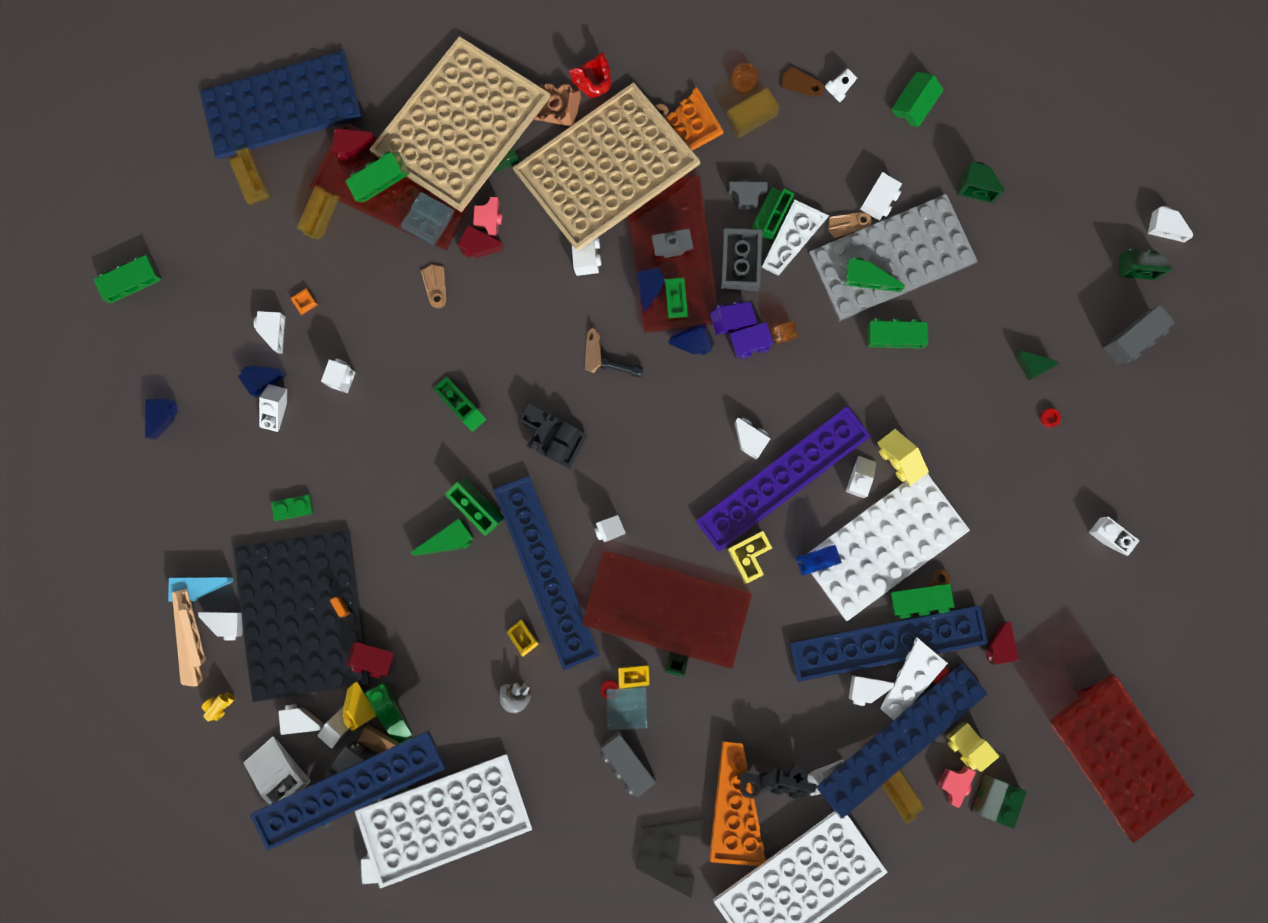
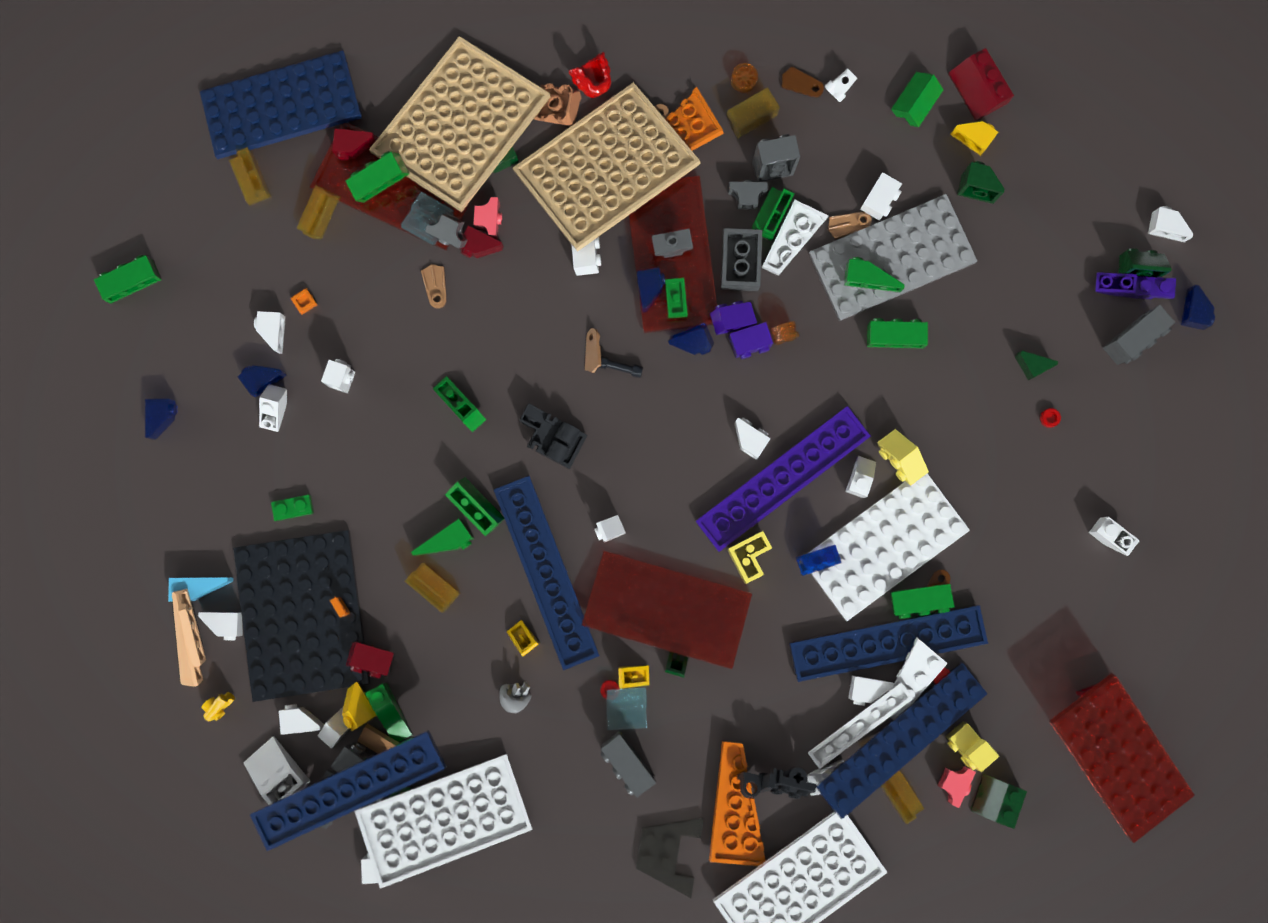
dark red slope [985,621,1019,665] -> none
none -> clear yellow piece [405,563,461,613]
none -> dark grey brick [425,214,467,248]
none -> dark grey brick [752,134,800,182]
none -> white plate [808,682,914,769]
none -> dark red slope [948,48,1014,121]
none -> yellow slope [950,121,998,156]
none -> dark purple slope [1095,272,1176,300]
none -> clear blue slope [1181,285,1215,330]

